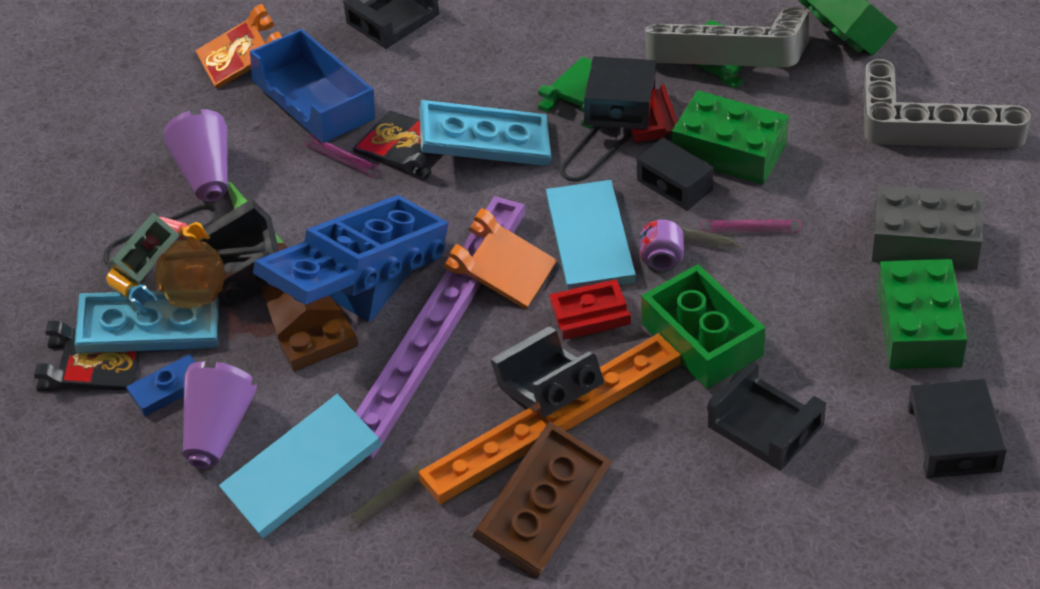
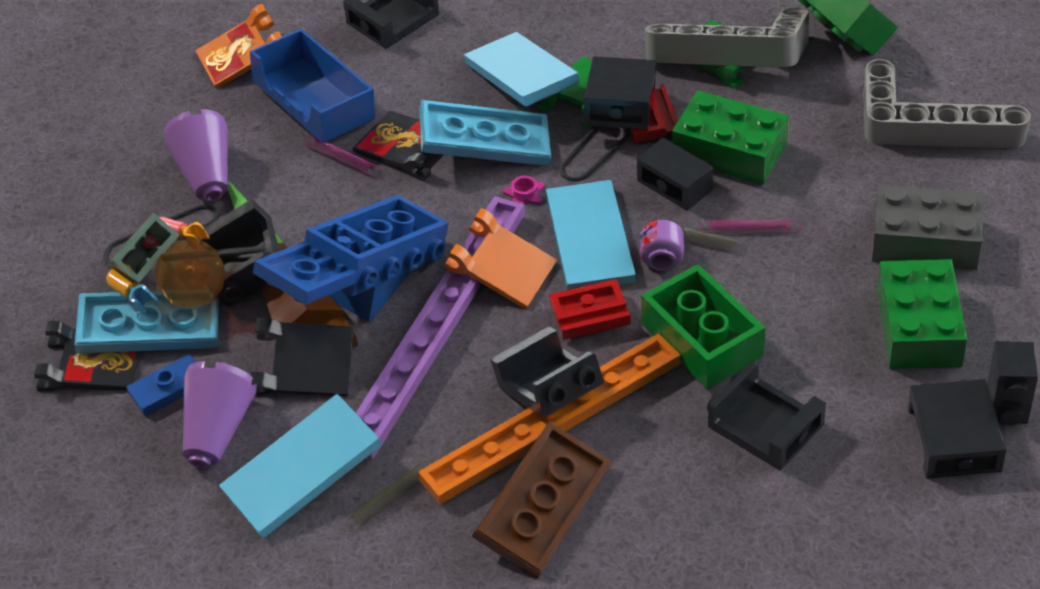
none -> black flag [251,317,354,396]
none -> medium azure tile [464,32,580,106]
none -> dark pink plate [502,176,545,204]
none -> black brick [987,341,1038,425]

